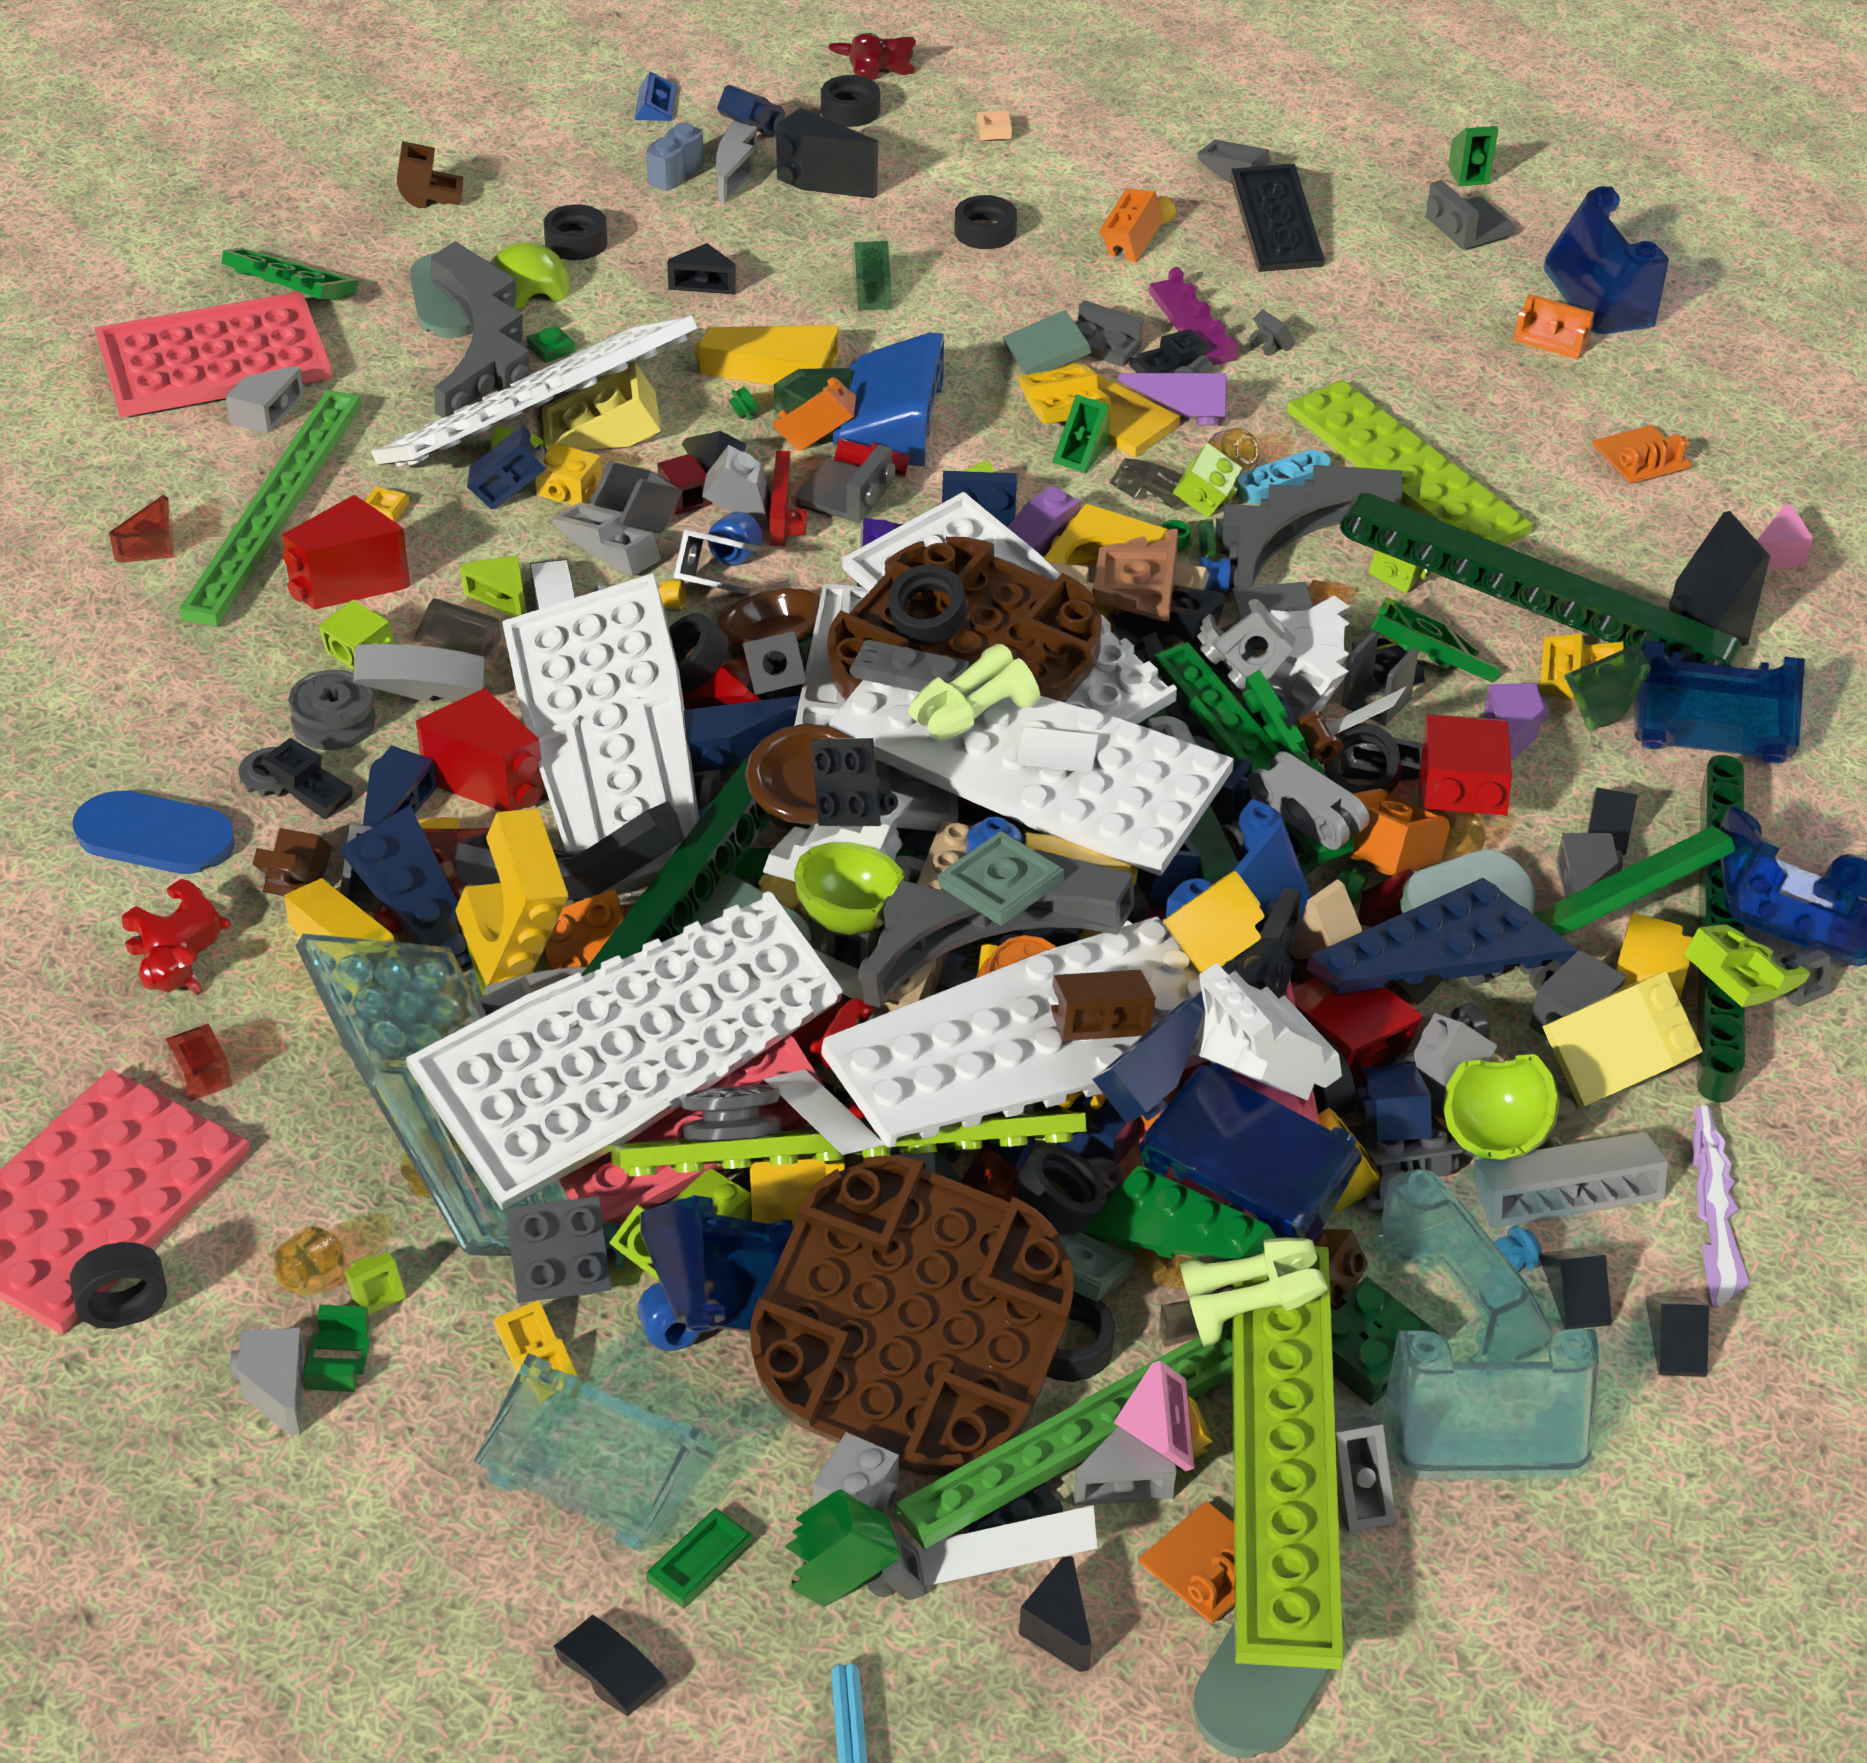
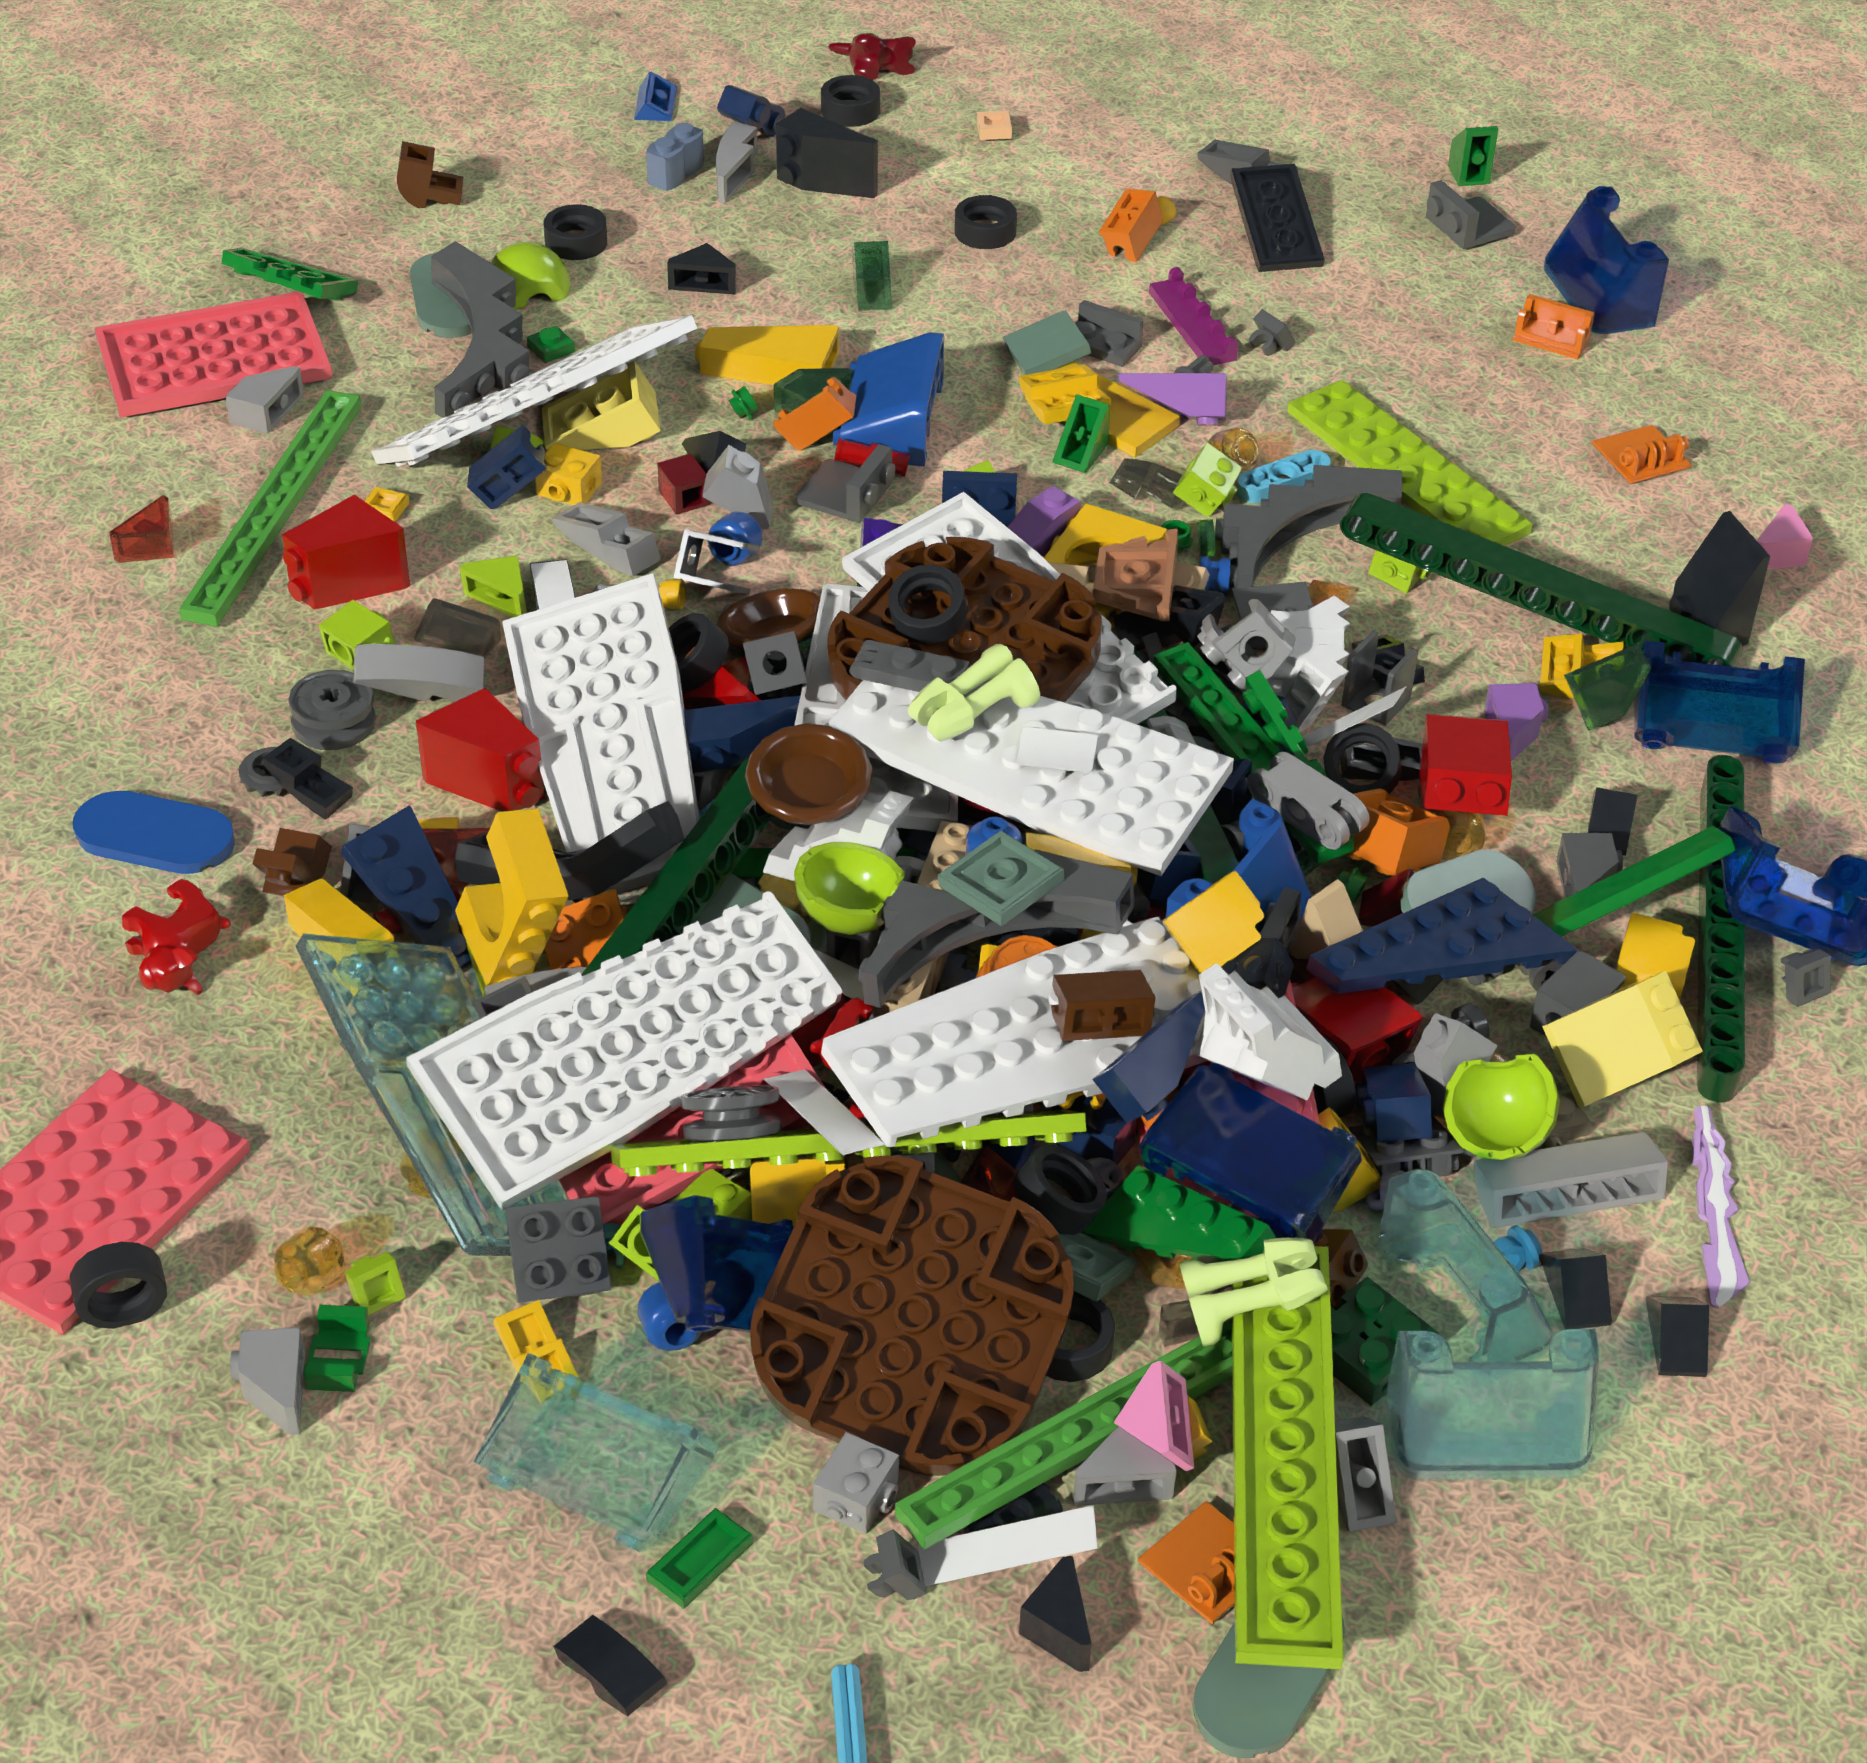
clear red brick [166,1023,233,1102] -> none
dark blue slope [363,745,437,827] -> none
dark grey piece [591,460,683,533] -> none
red hinge [770,451,807,546] -> none
green piece [785,1489,901,1607] -> none
black hinge [811,738,898,826] -> none
black slope [1129,329,1209,373] -> none
reddish brown bush [1294,711,1343,765] -> none
green wing [1370,597,1502,682] -> none
lime slope [1684,924,1810,1008] -> none

